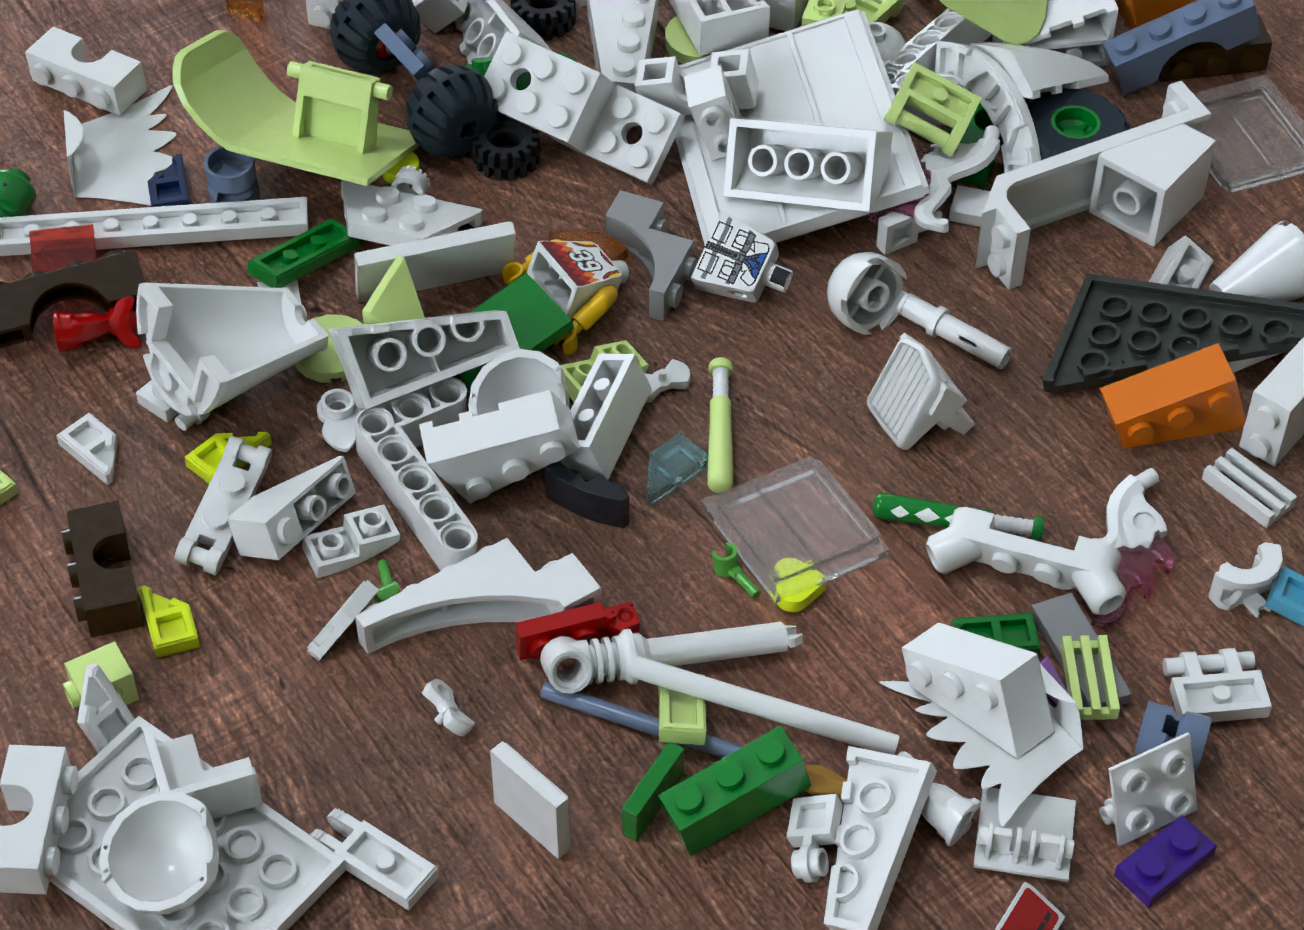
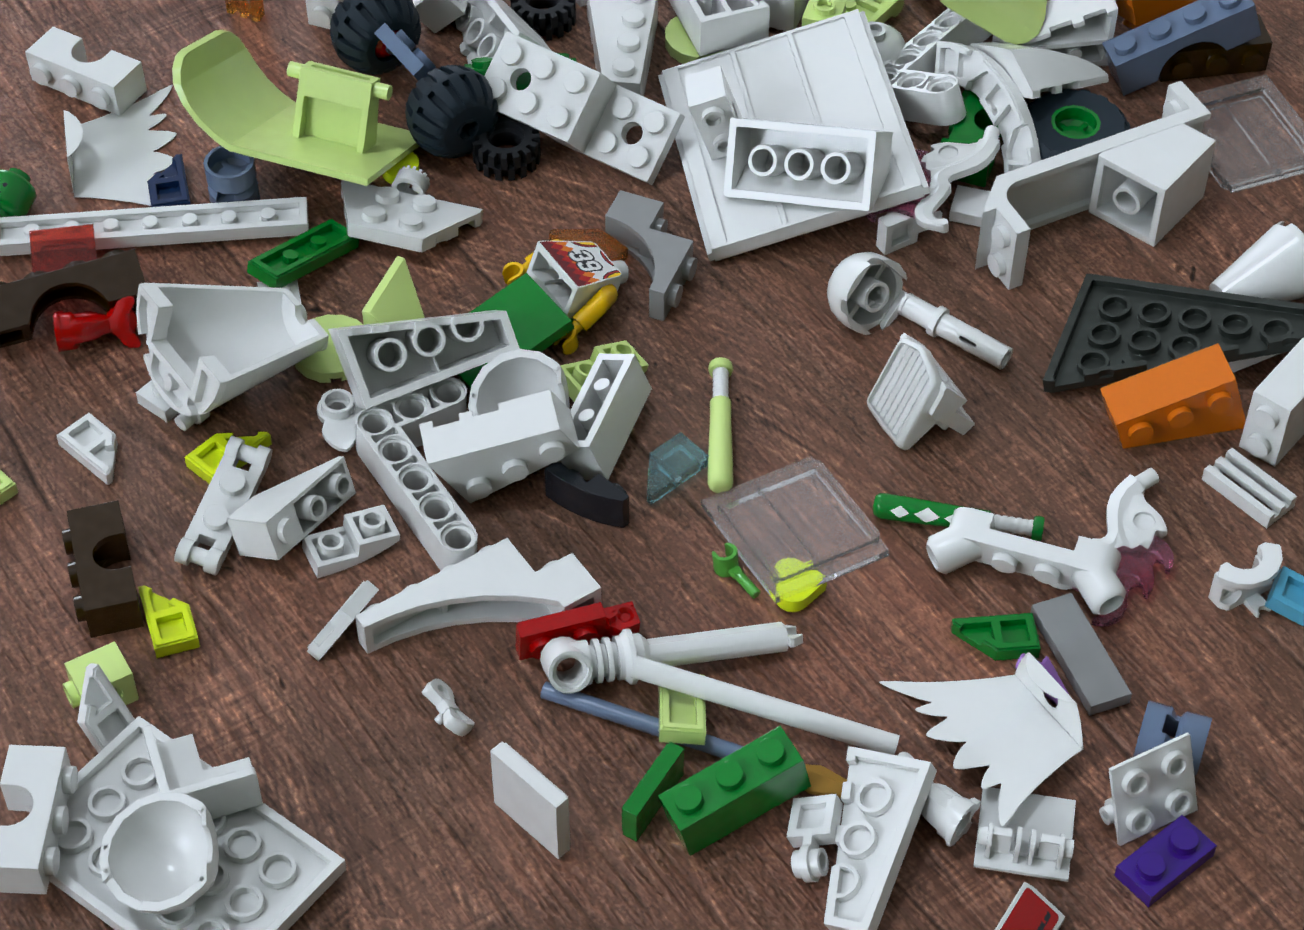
white hinge [310,808,439,911] -> none
white tile [354,221,516,303] -> none
bright green hand [373,559,399,603] -> none
white arch [635,48,759,115] -> none
white piece [644,359,691,403] -> none
white torso [691,211,793,302] -> none
yellowish green plate [883,62,982,157] -> none
white wedge [902,622,1054,759] -> none
yellowish green tile [1060,635,1120,720] -> none
white slope [1149,235,1214,289] -> none
white plate [1162,648,1272,722] -> none

